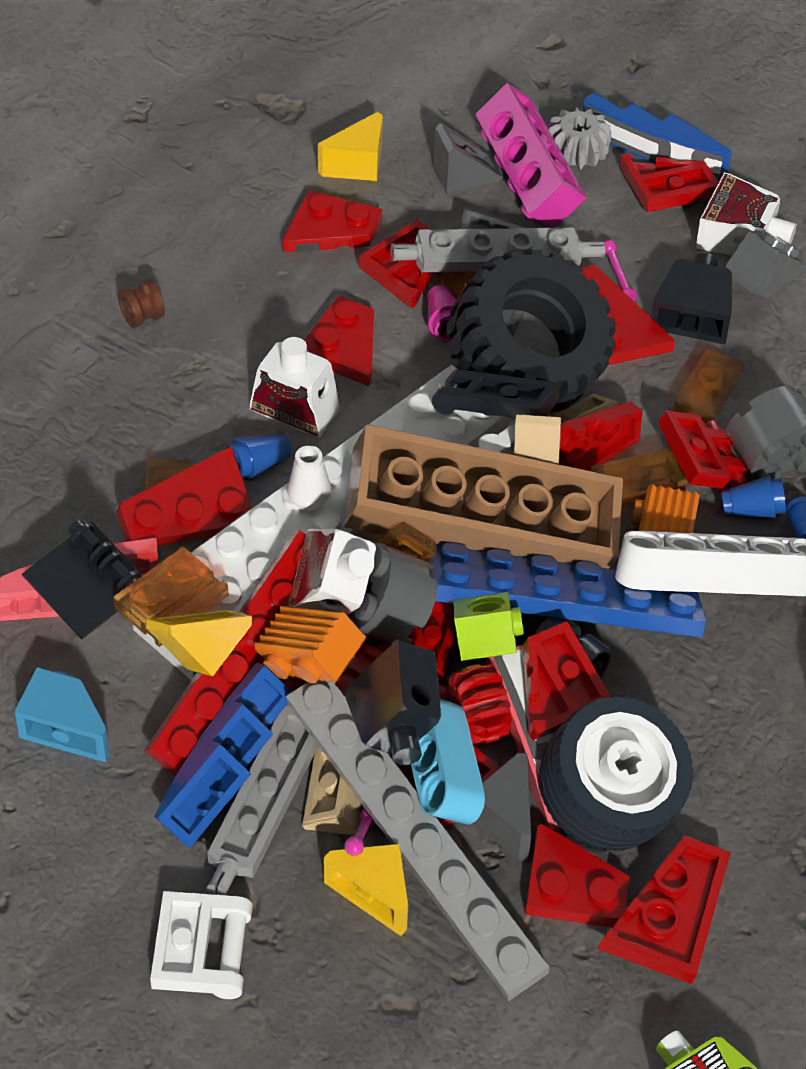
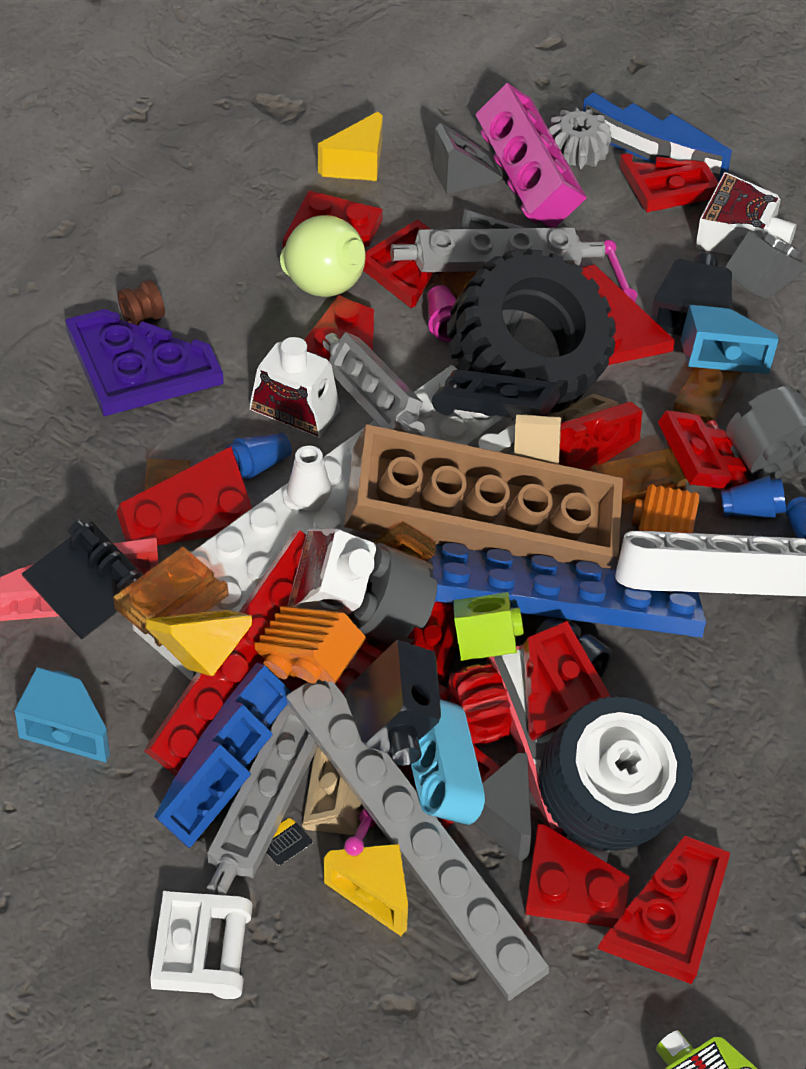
none -> dark purple plate [65,309,224,417]
none -> black sticker [266,818,313,865]
none -> yellowish green brick [280,215,366,297]
none -> light grey plate [323,332,425,436]
none -> dark azure slope [681,305,779,374]

